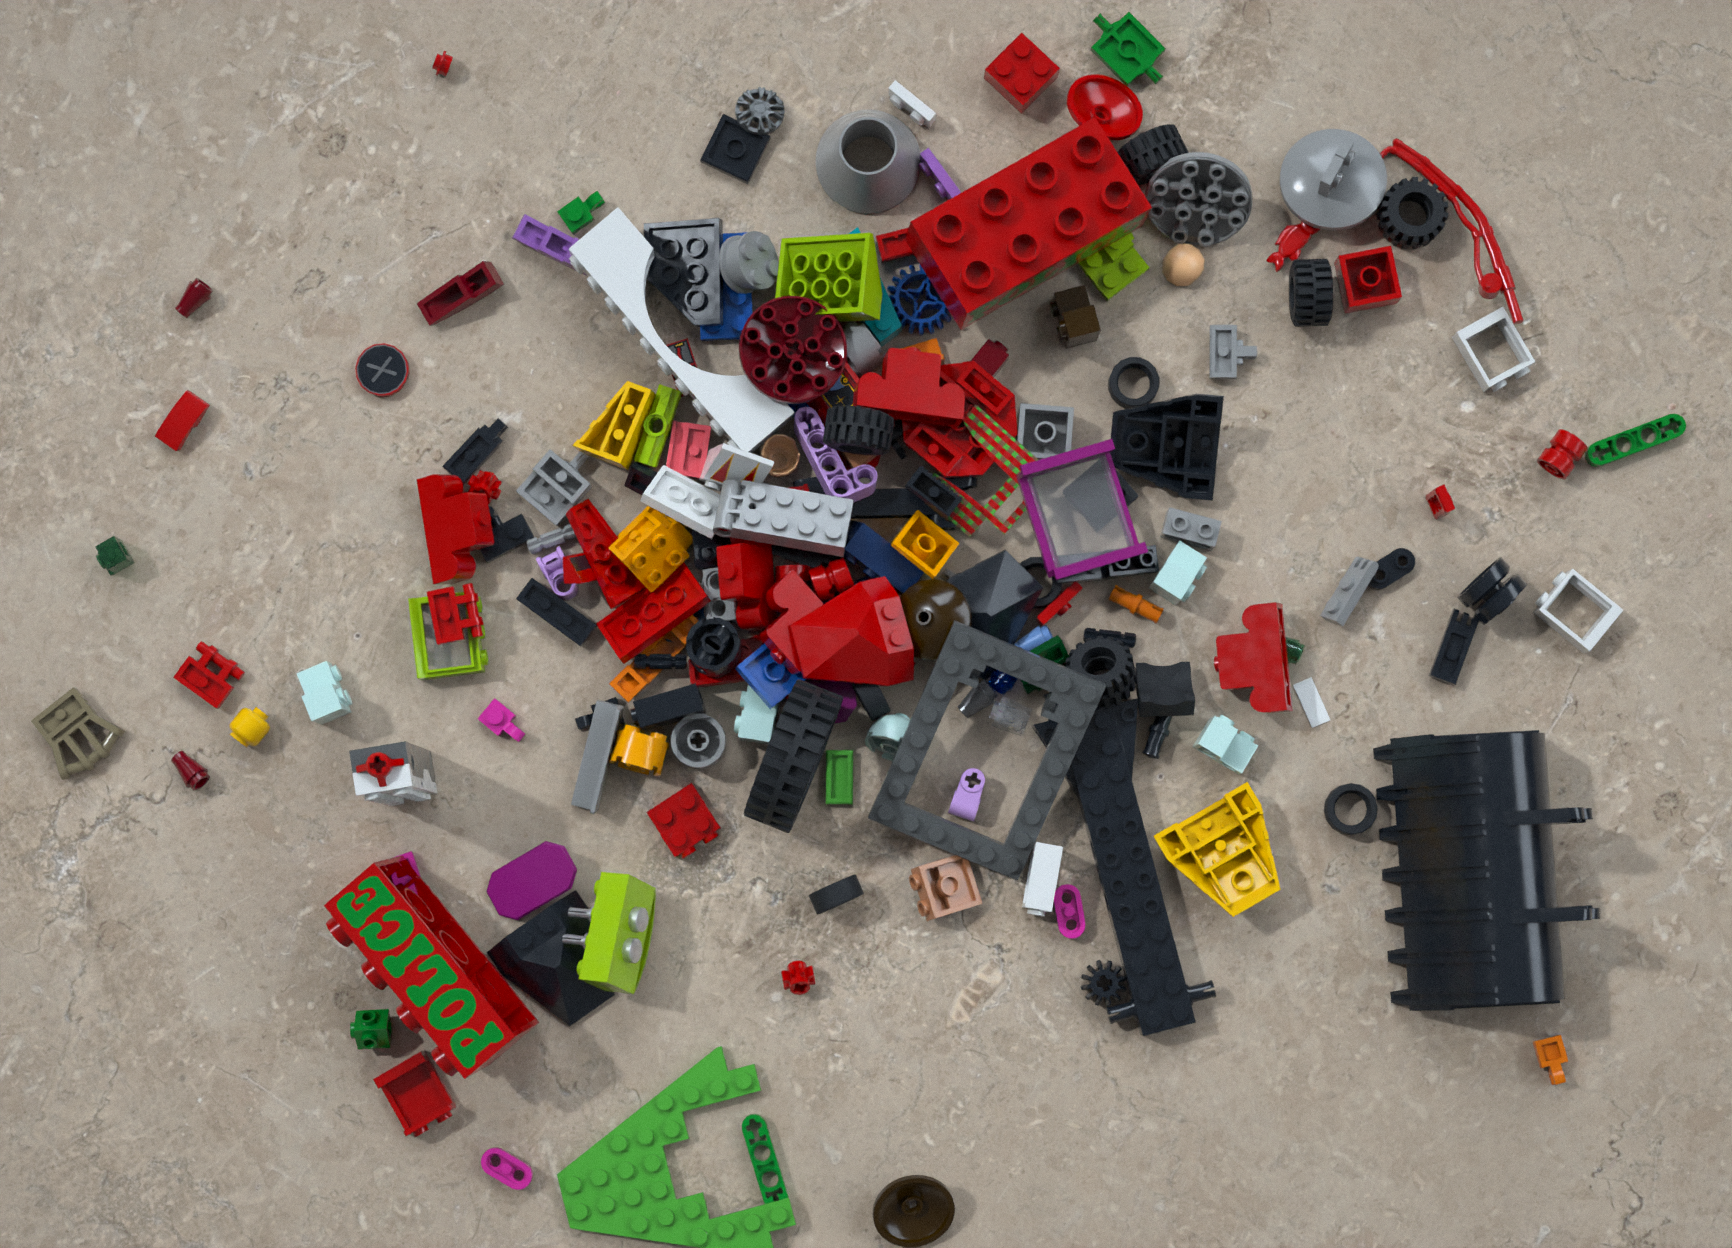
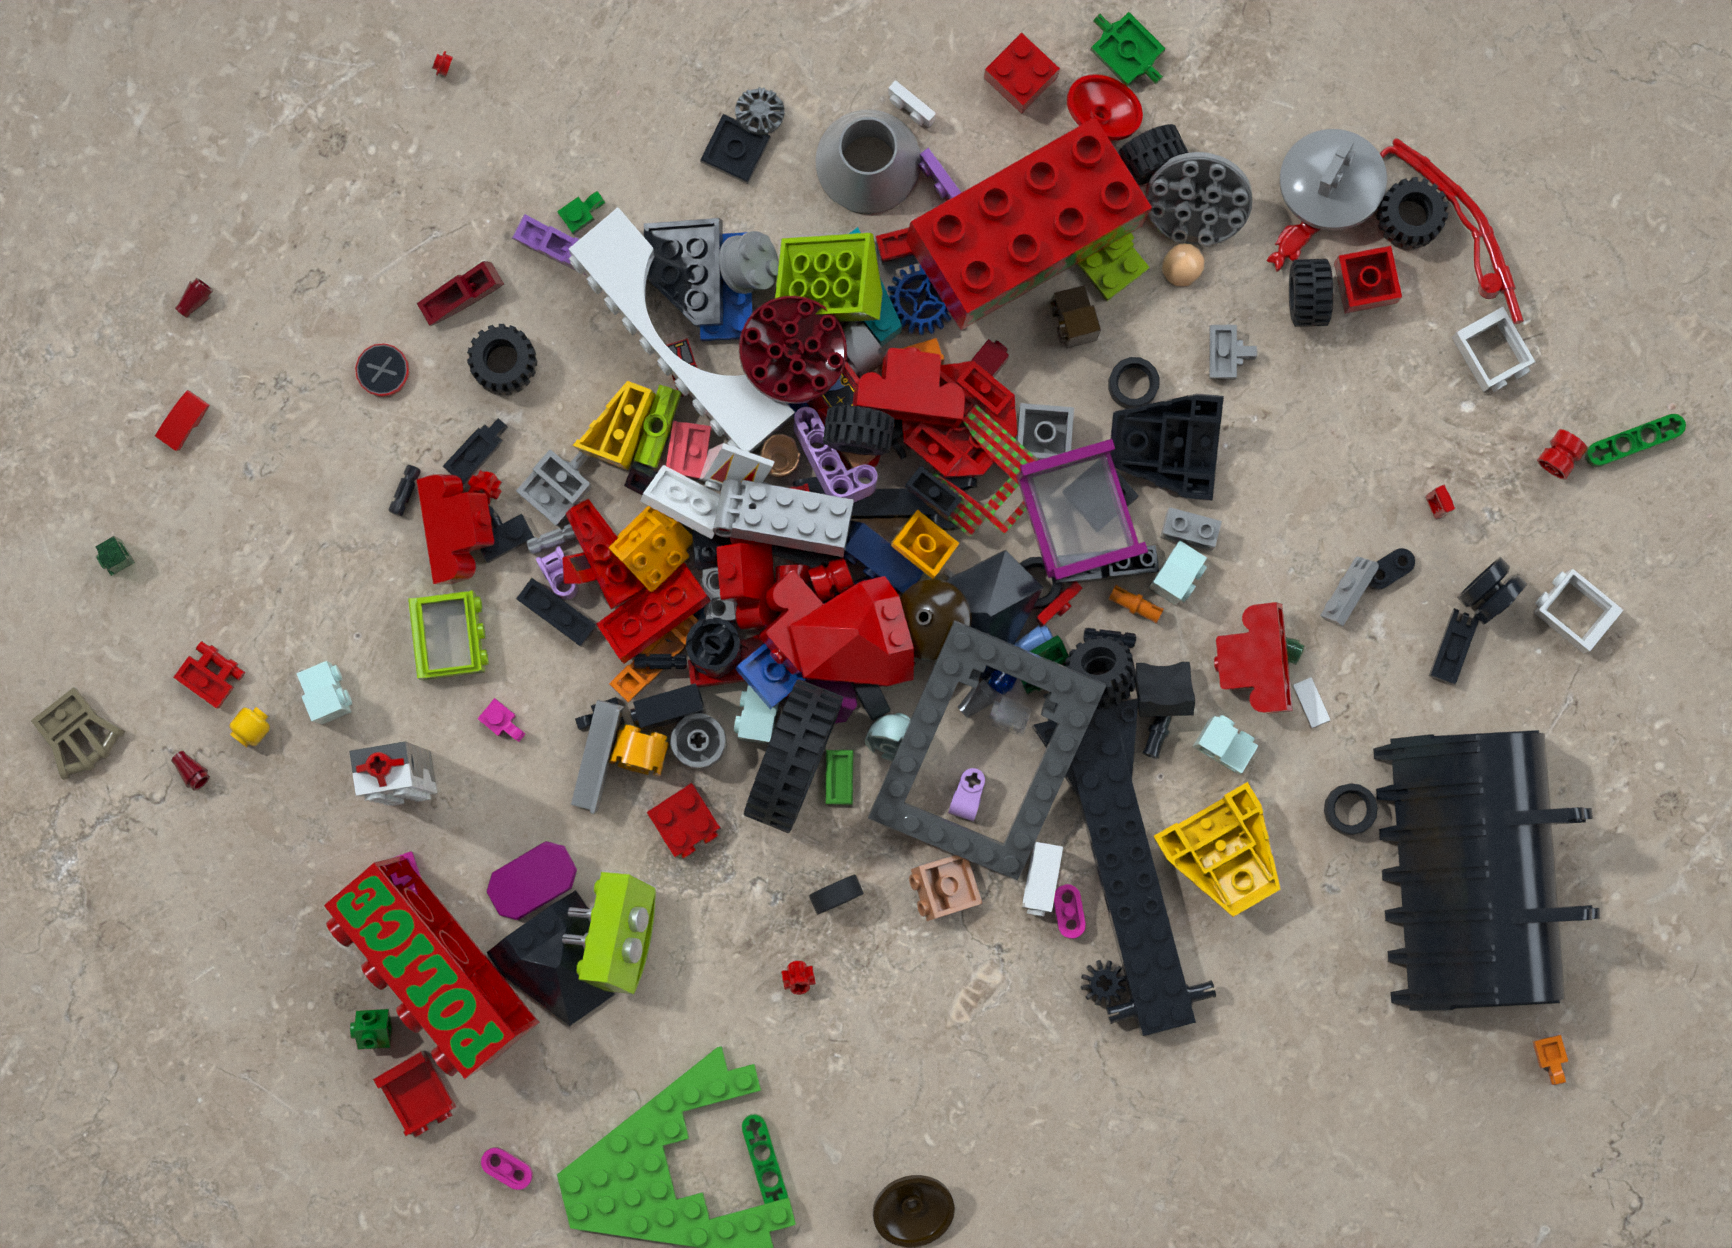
red plate [427,583,484,645] -> none
none -> black axle [389,465,421,516]
none -> black tyre [467,324,537,395]

